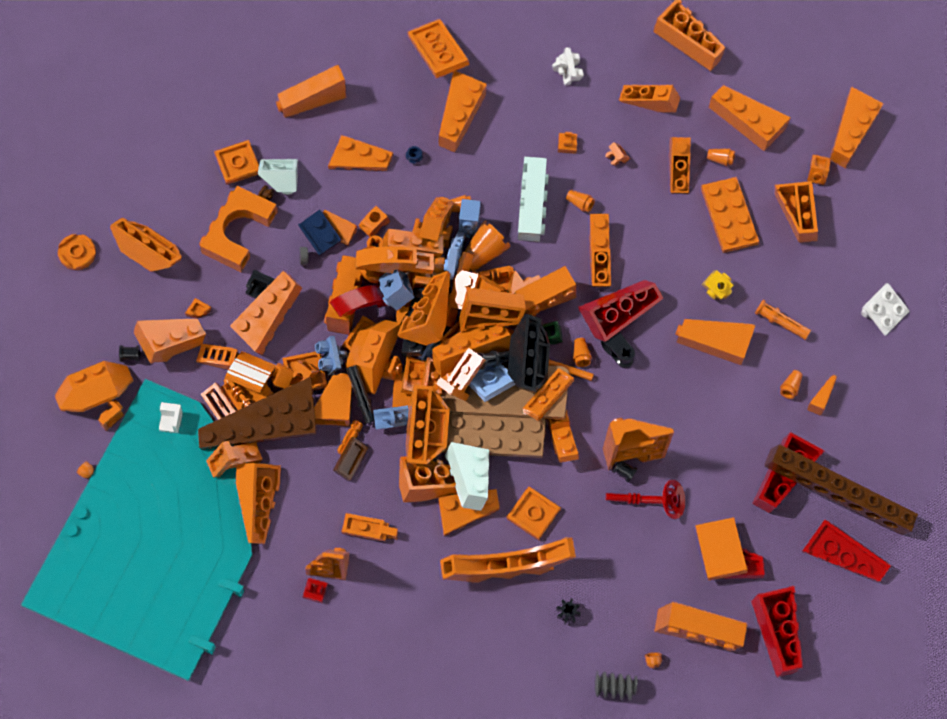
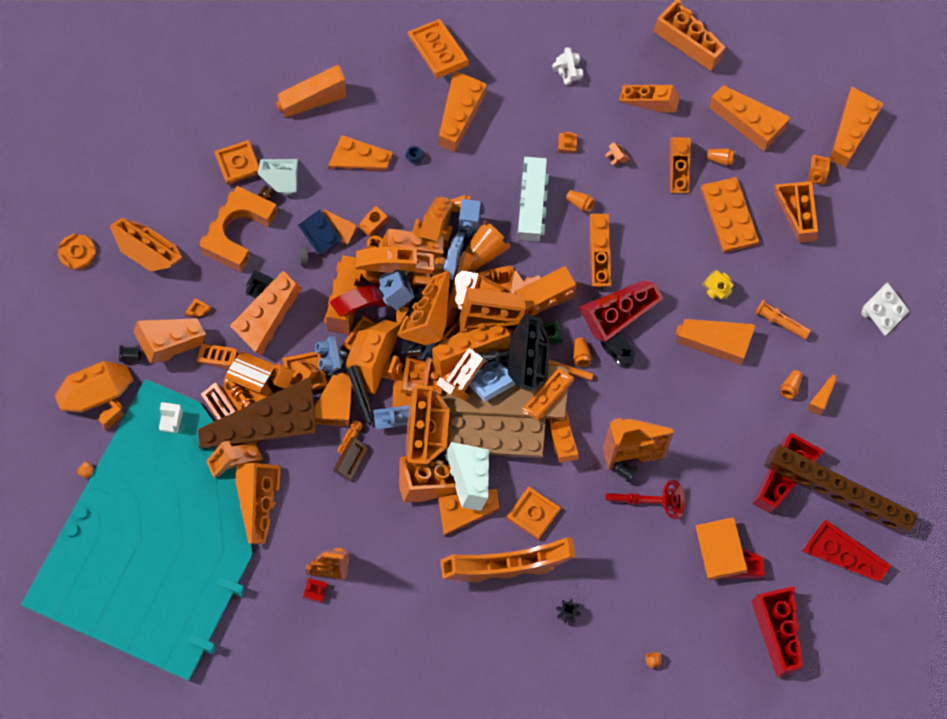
orange hinge [342,513,398,541] -> none
dark grey piece [594,671,638,701] -> none
orange wedge [654,602,747,651] -> none

